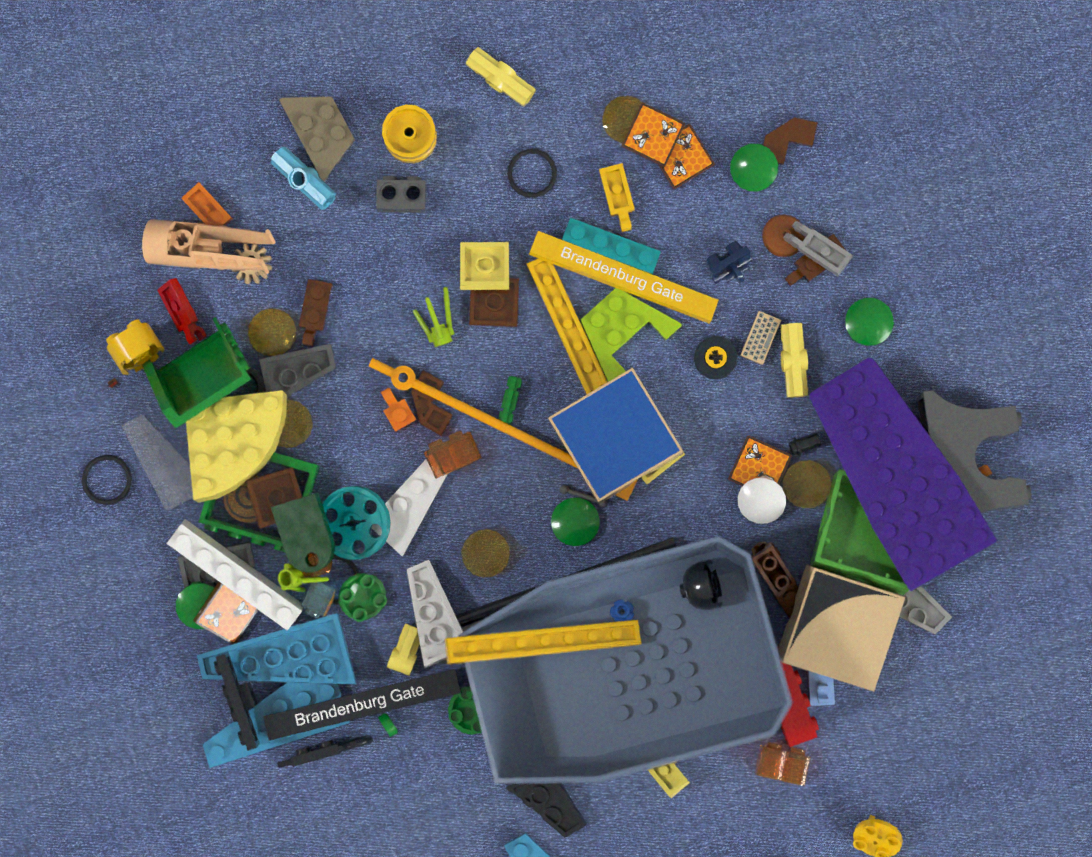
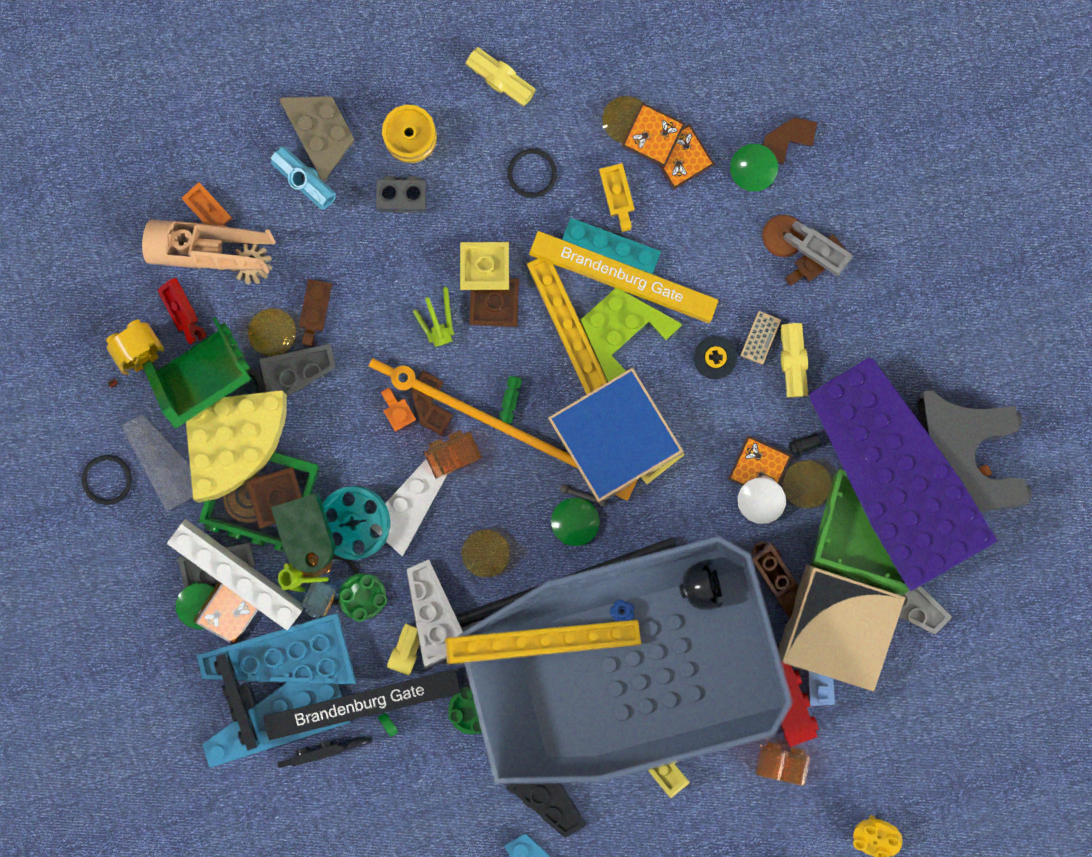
clear yellow dish [278,400,313,448] -> none
dark blue hips [707,241,752,284] -> none
green dish [845,298,894,346] -> none

